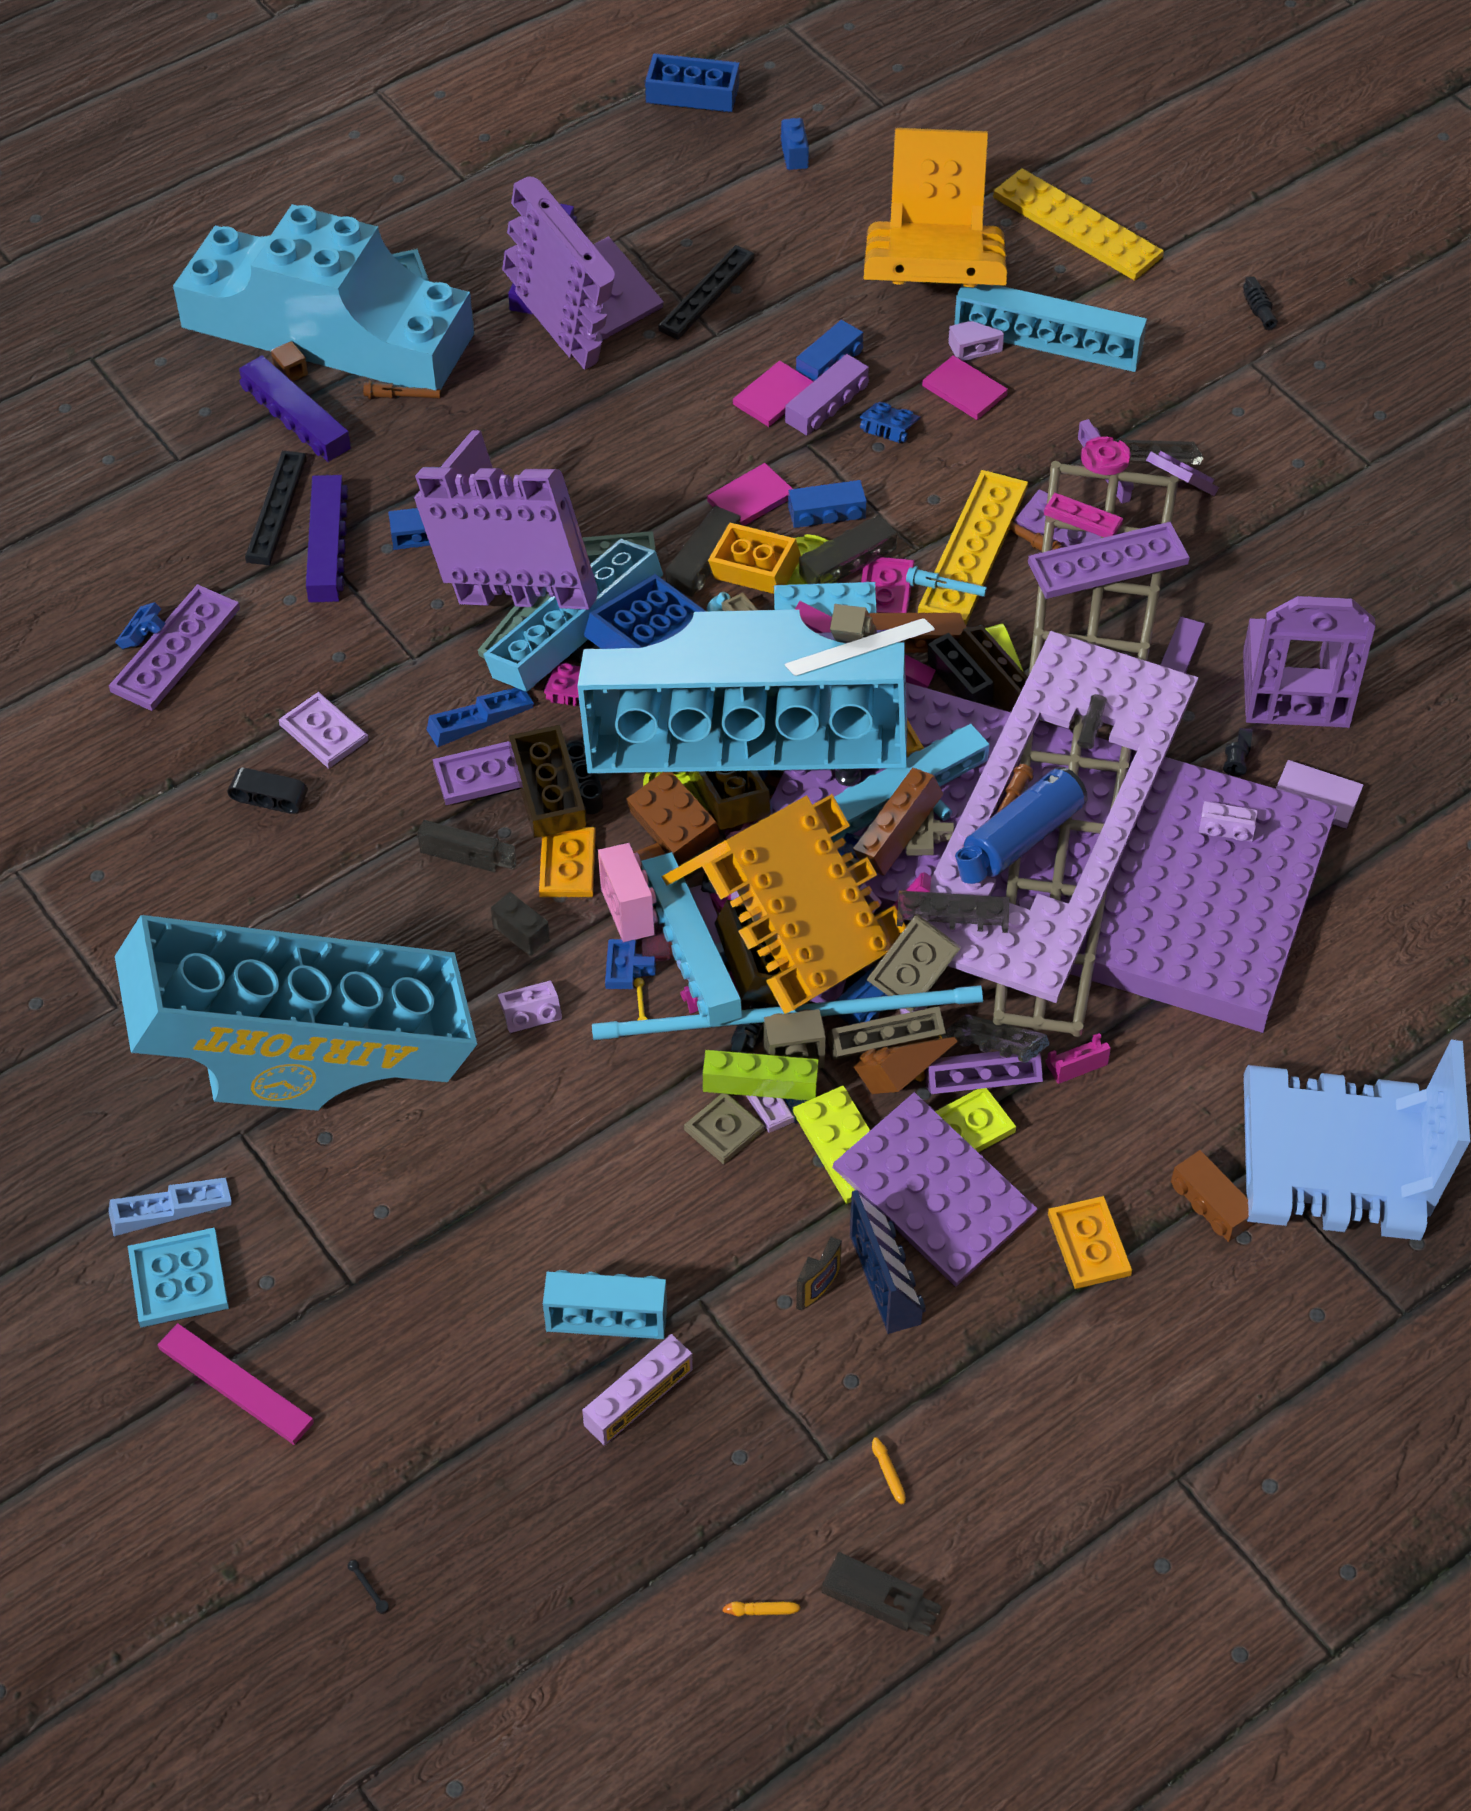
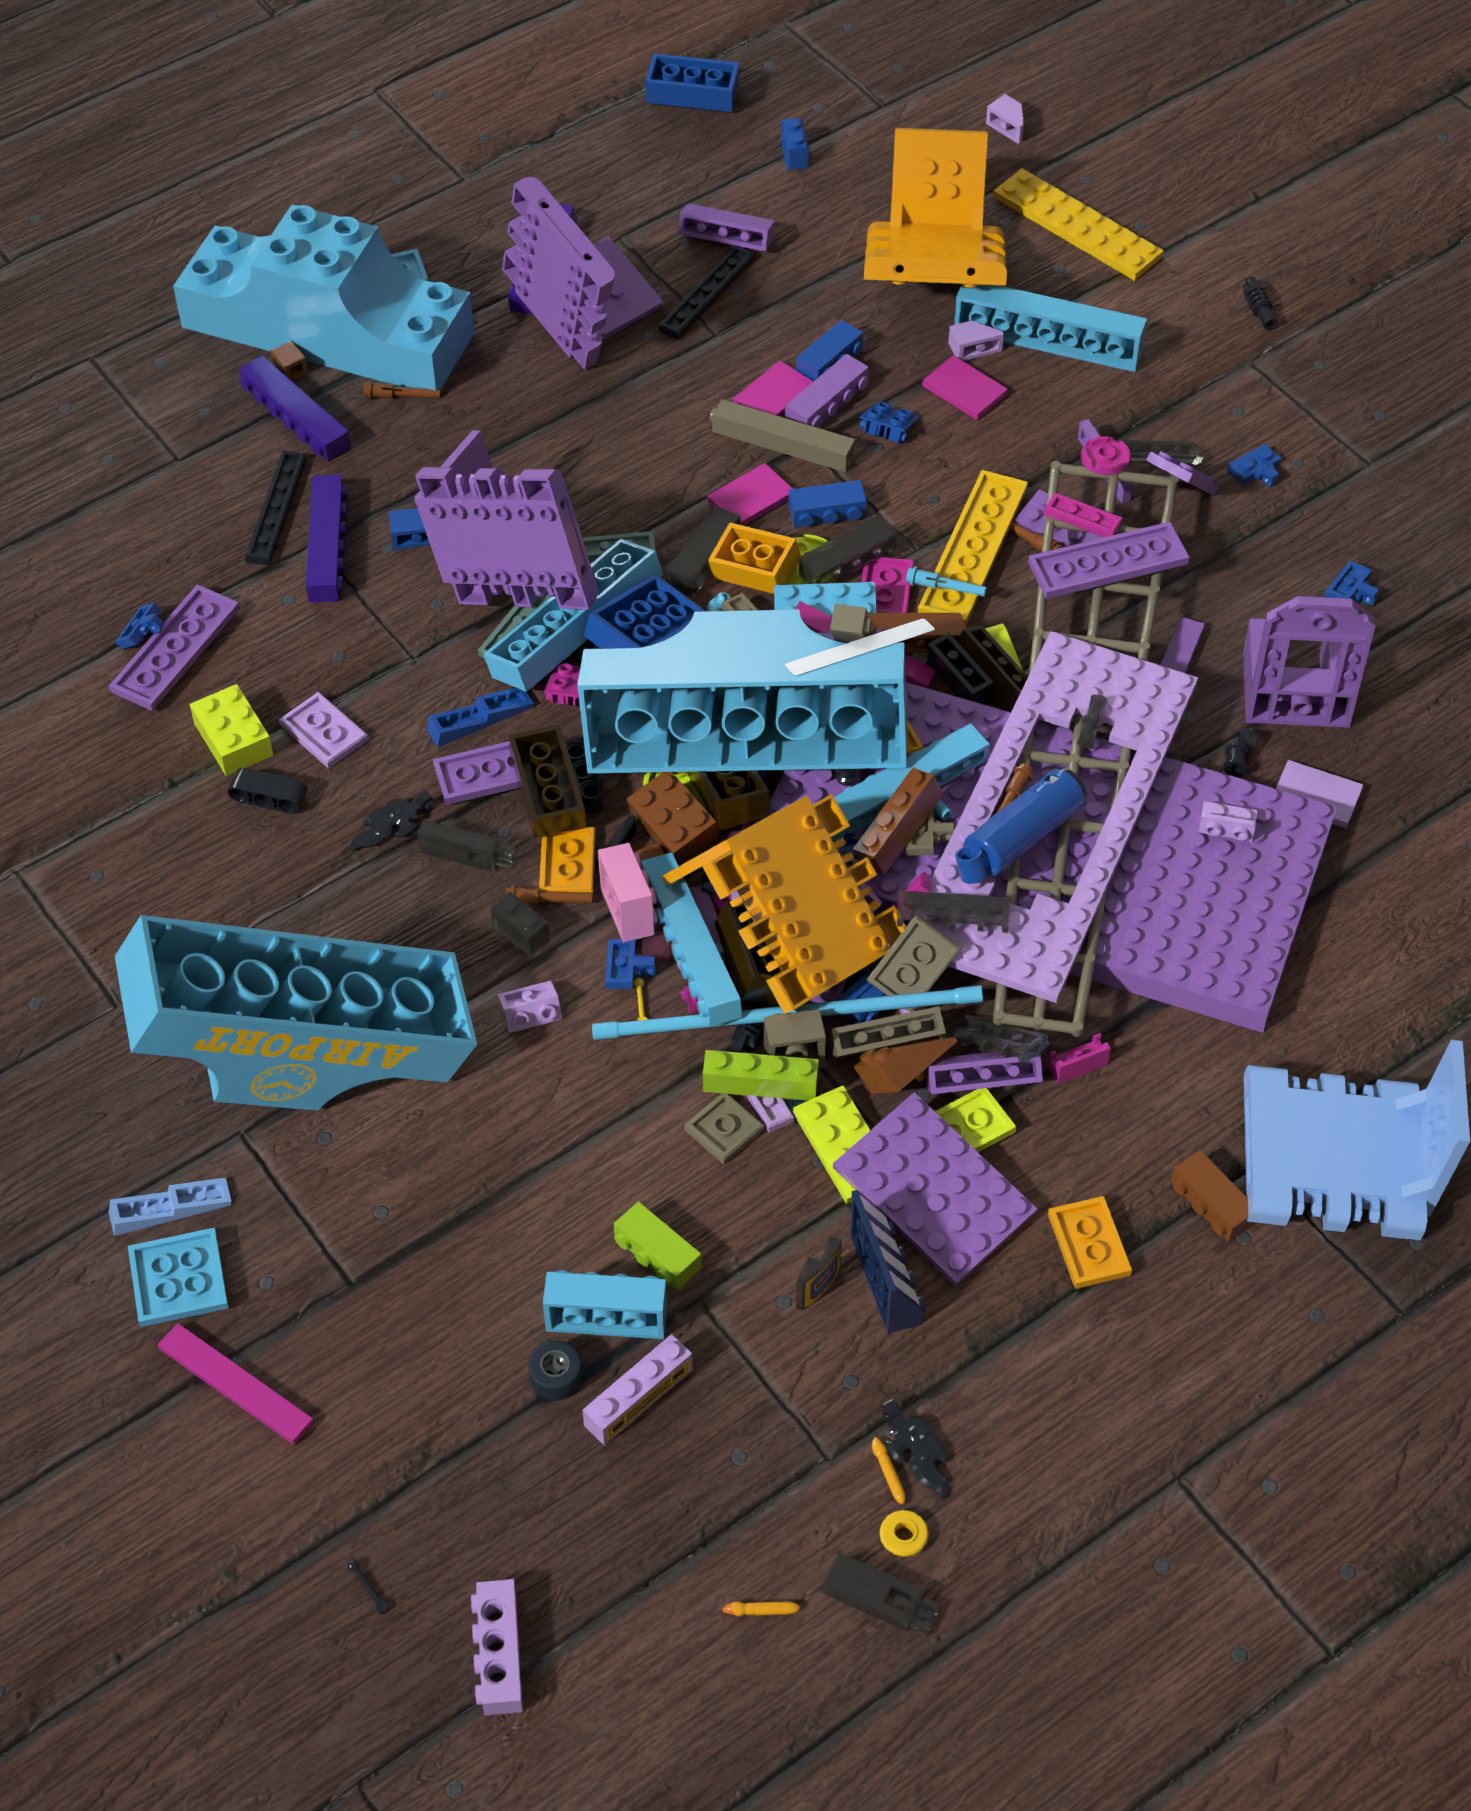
none -> neon yellow brick [190,684,274,776]
none -> black piece [350,791,435,851]
none -> lavender brick [471,1579,523,1716]
none -> dark orange pin [506,885,593,906]
none -> black wheel [528,1340,583,1401]
none -> black slope [595,815,637,865]
none -> lime brick [614,1201,702,1290]
none -> medium lavender brick [678,203,775,252]
none -> dark tan brick [710,399,855,472]
none -> yellow piece [879,1510,929,1557]
none -> black piece [881,1398,948,1499]
none -> lavender slope [986,94,1023,144]
none -> blue hinge [1227,444,1281,488]
none -> blue hinge [1324,561,1379,606]

